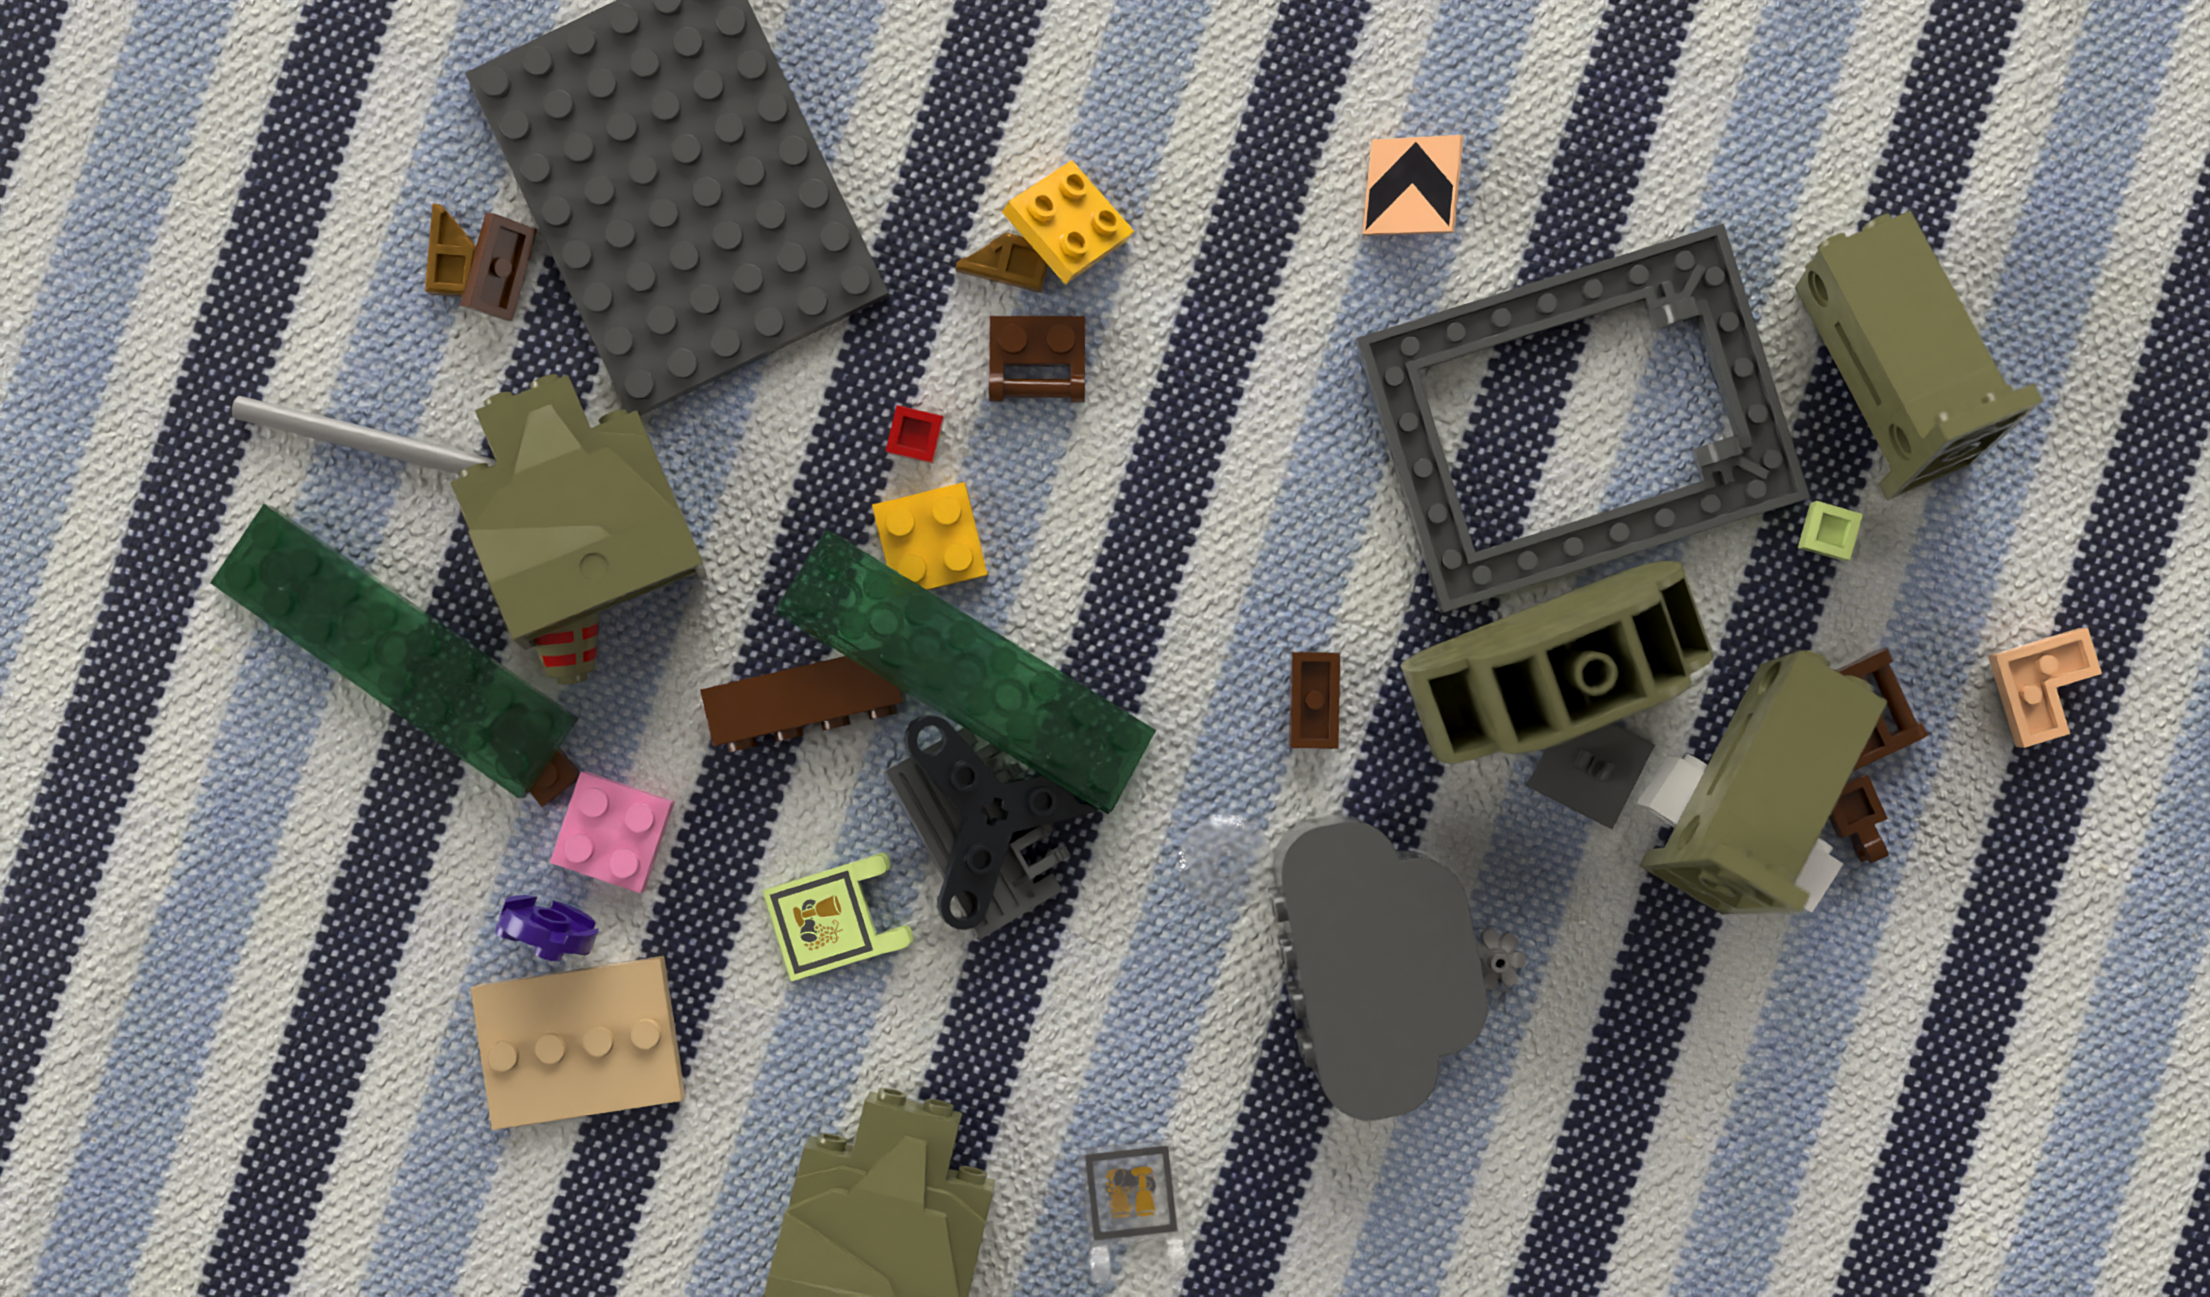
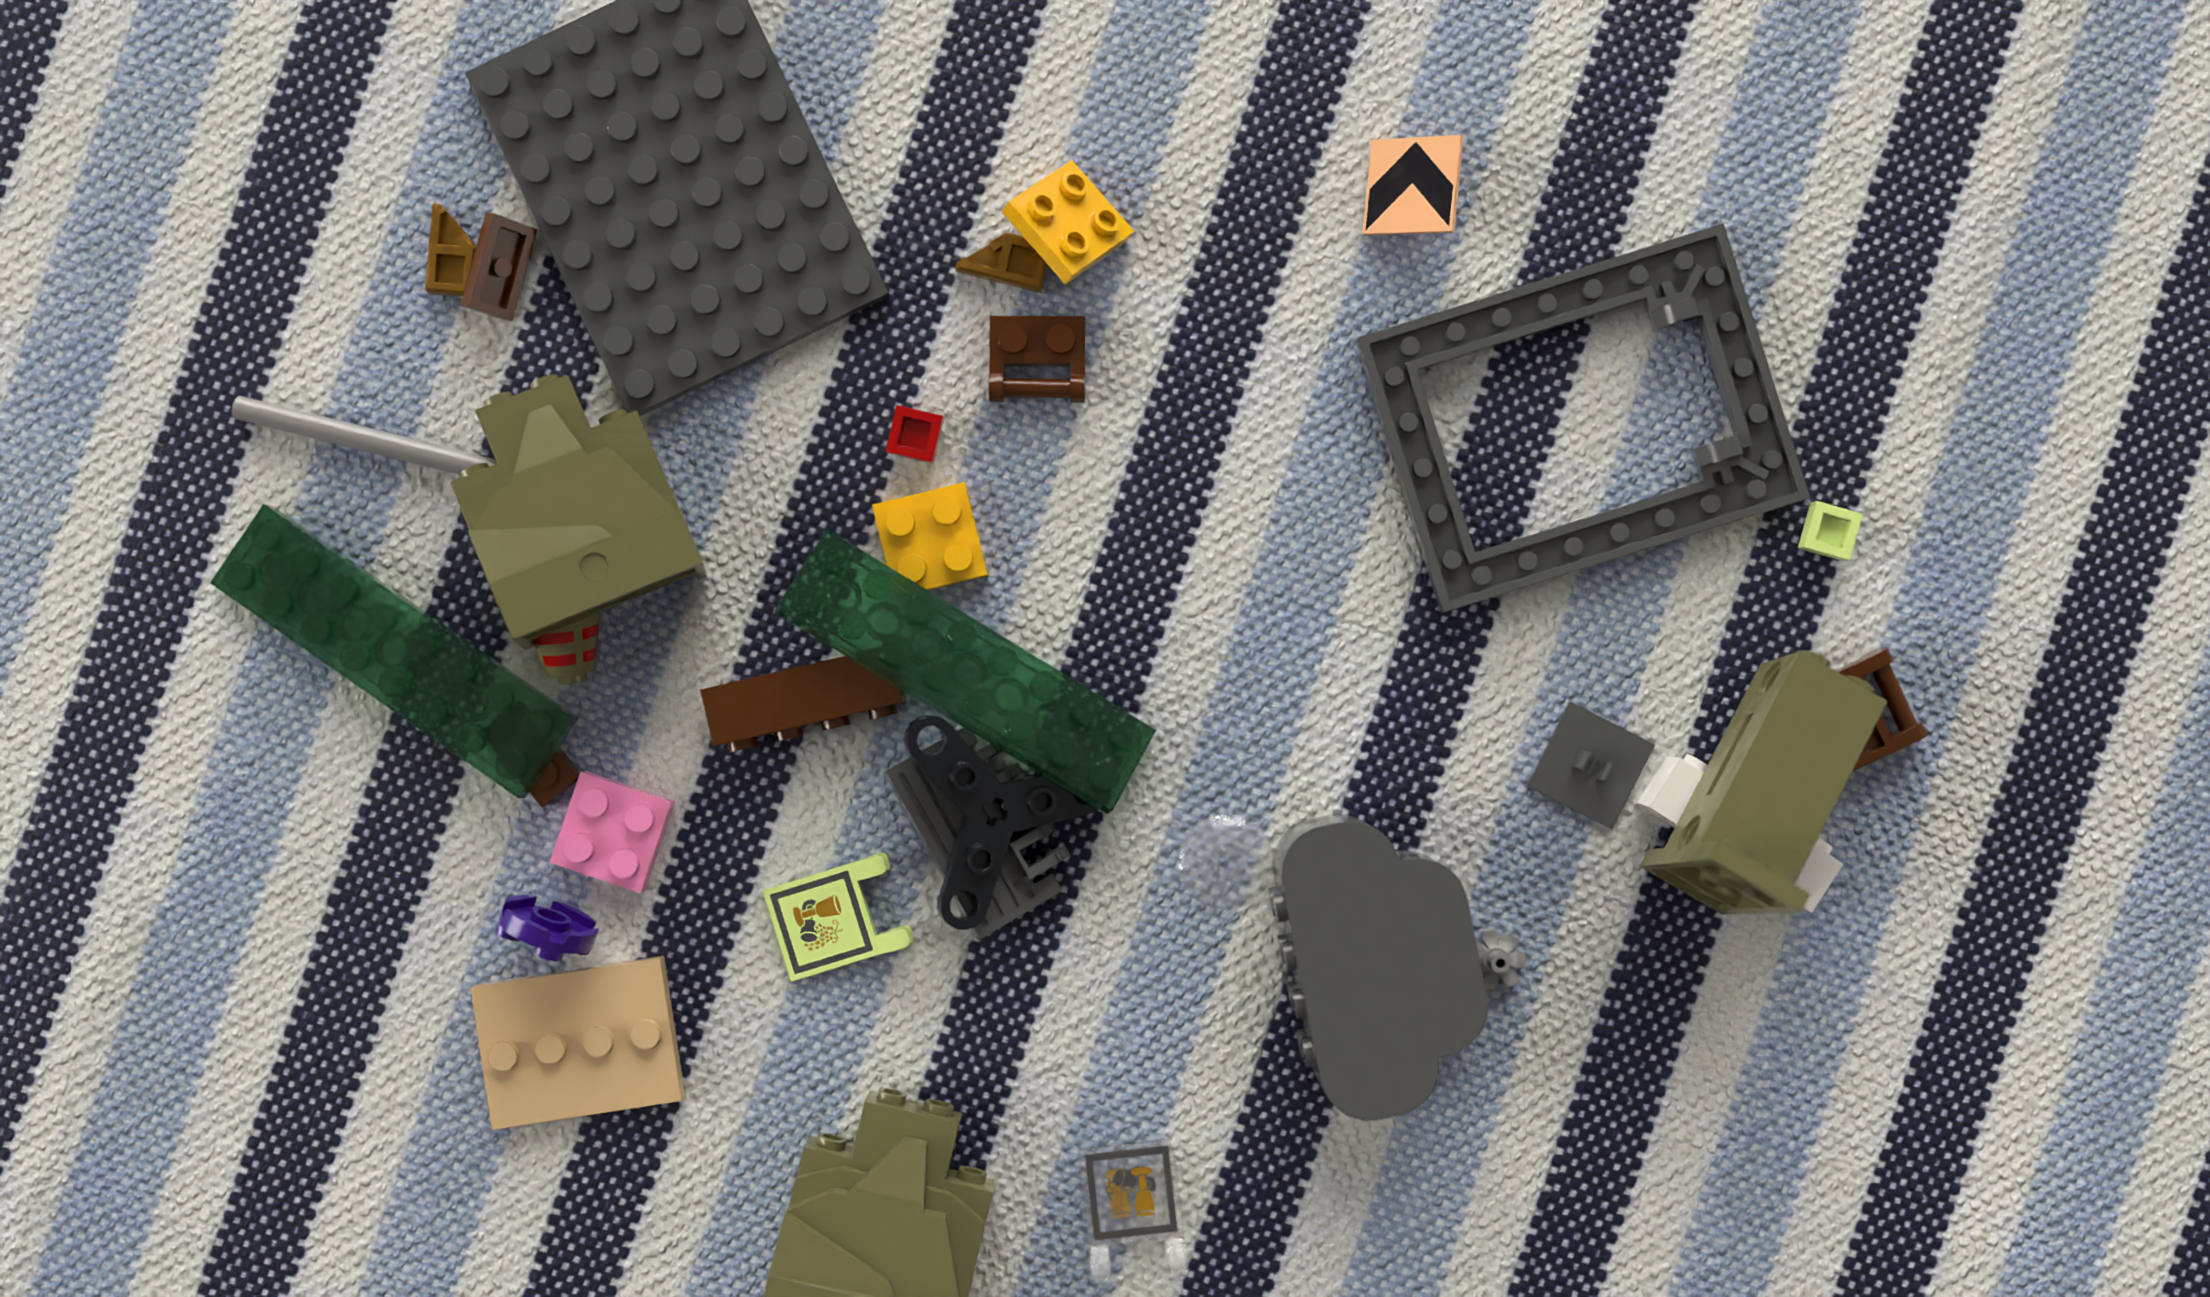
reddish brown plate [1289,652,1340,749] -> none
olive brick [1400,561,1714,763] -> none
olive brick [1795,211,2044,500] -> none
reddish brown plate [1829,774,1889,863] -> none
light nougat plate [1988,628,2102,748] -> none

